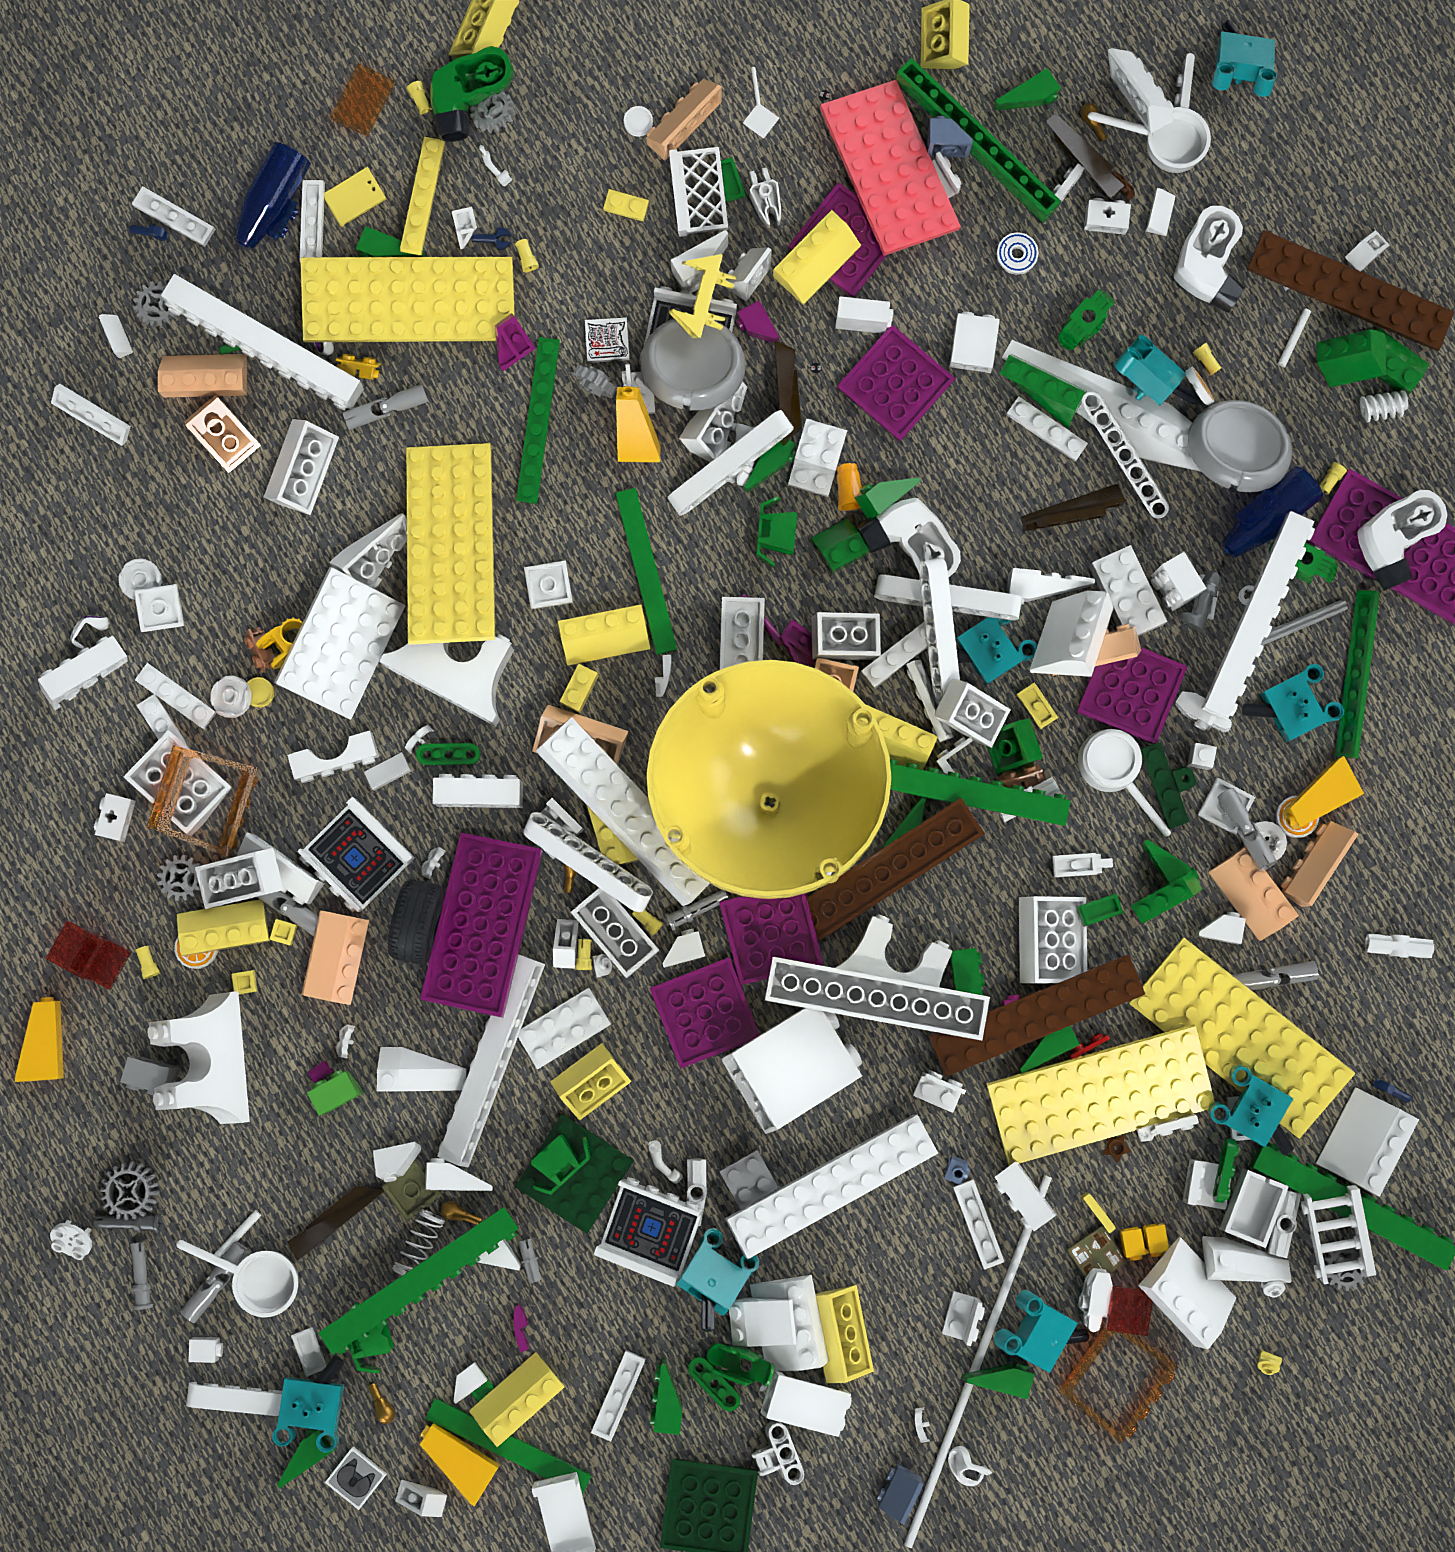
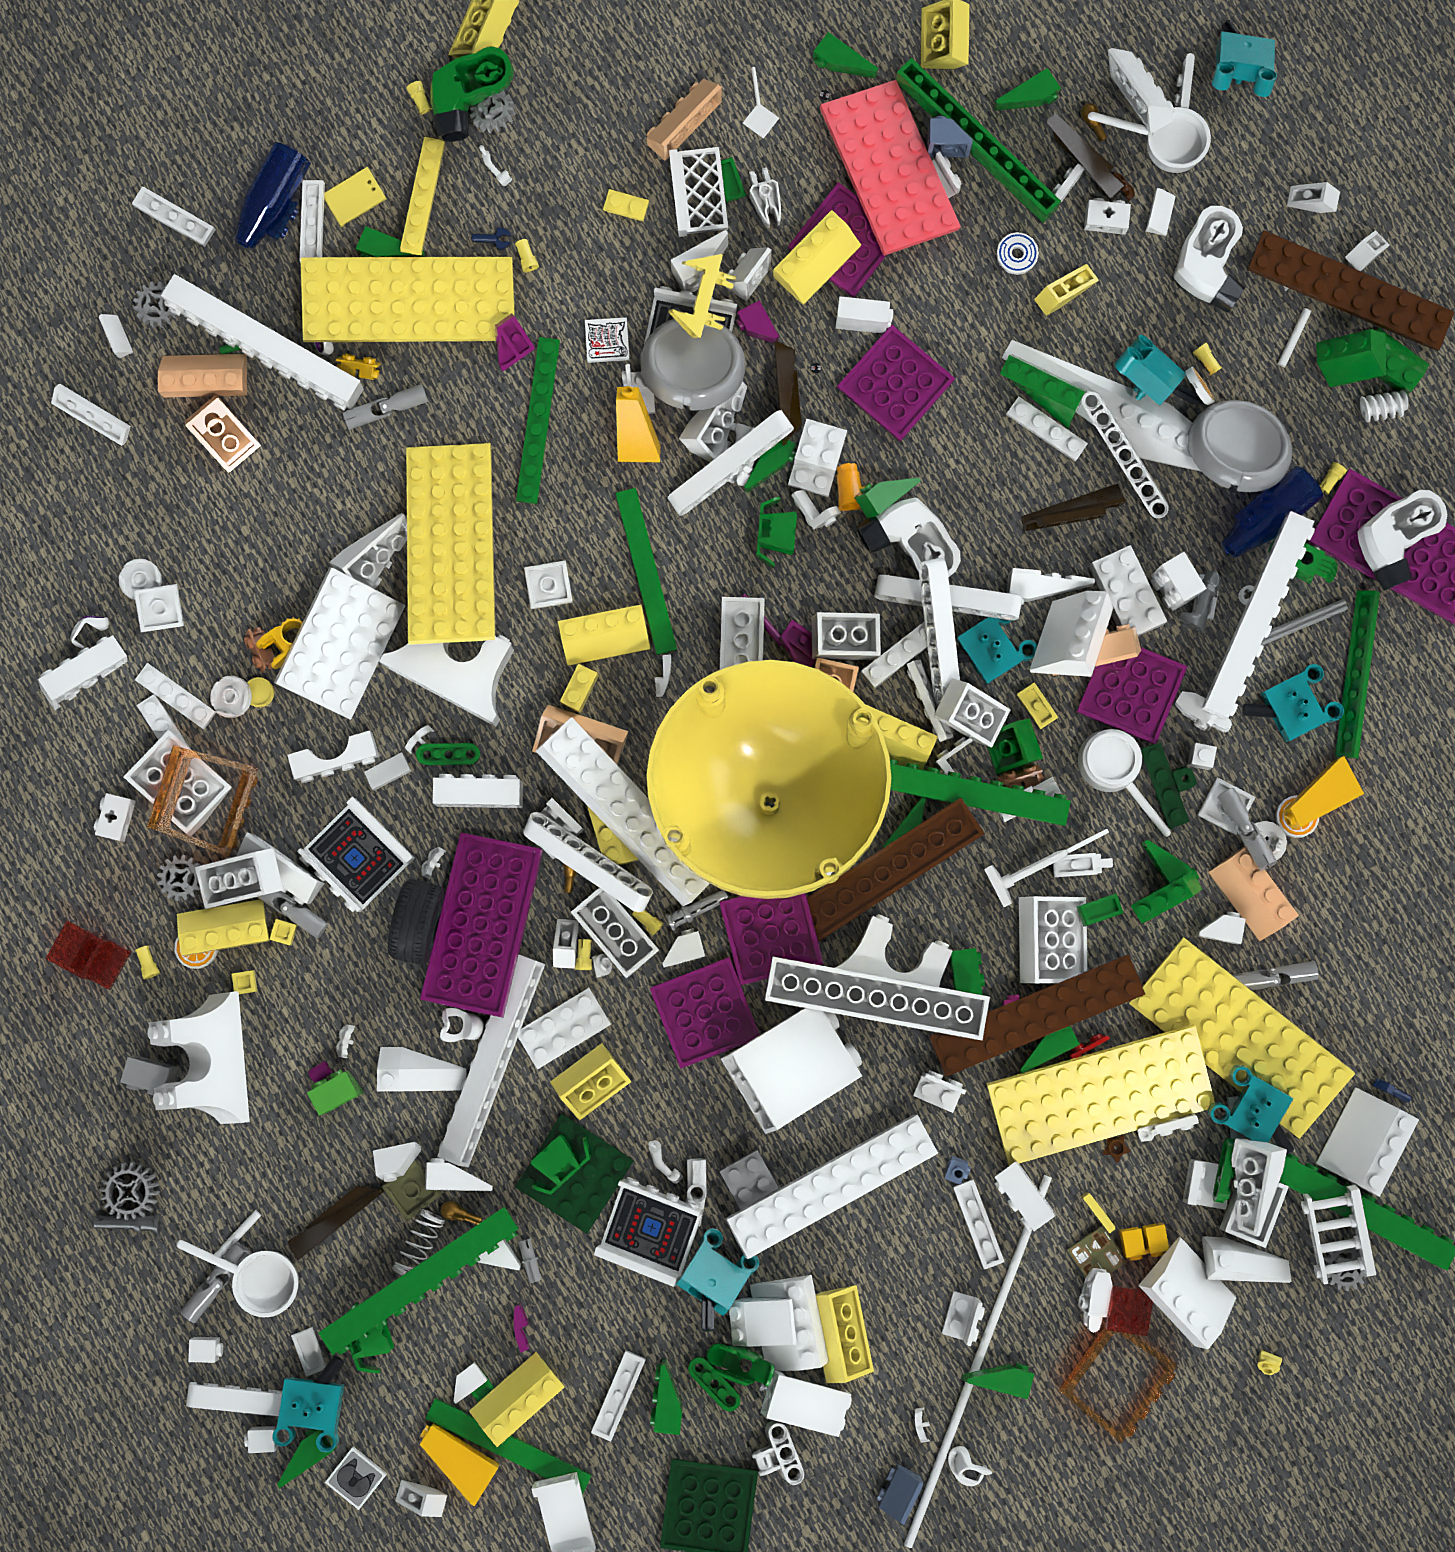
yellow slope [15,997,64,1082] -> none
white plate [50,1220,92,1260] -> none
dark blue bar [130,225,169,241] -> none
light grey pin [130,1242,153,1310] -> none
white slope [264,419,339,515] -> none
light nougat slope [301,910,369,1005] -> none
clear orange tile [330,63,396,137] -> none
pearl gold piece [368,1382,395,1424] -> none
white slope [452,207,477,249] -> none
light grey gear [573,365,617,398] -> none
white piece [624,106,653,137] -> none
green slope [811,518,869,575] -> none
white brick [949,312,1000,373] -> none
teal piece [994,1290,1090,1373] -> none
green piece [1058,289,1116,350] -> none
white plate [1261,1281,1285,1297] -> none
white piece [1267,1191,1301,1258] -> none
light nougat slope [1281,821,1358,907] -> none
white piece [1365,934,1434,958] -> none
none -> white brick [244,1426,278,1453]
none -> white piece [440,1008,484,1042]
none -> white bracket [792,490,841,529]
none -> green slope [813,32,878,79]
none -> white piece [984,829,1109,907]
none -> light yellow slope [1034,264,1099,316]
none -> white wedge [1232,1138,1287,1237]
none -> white slope [1287,182,1340,213]

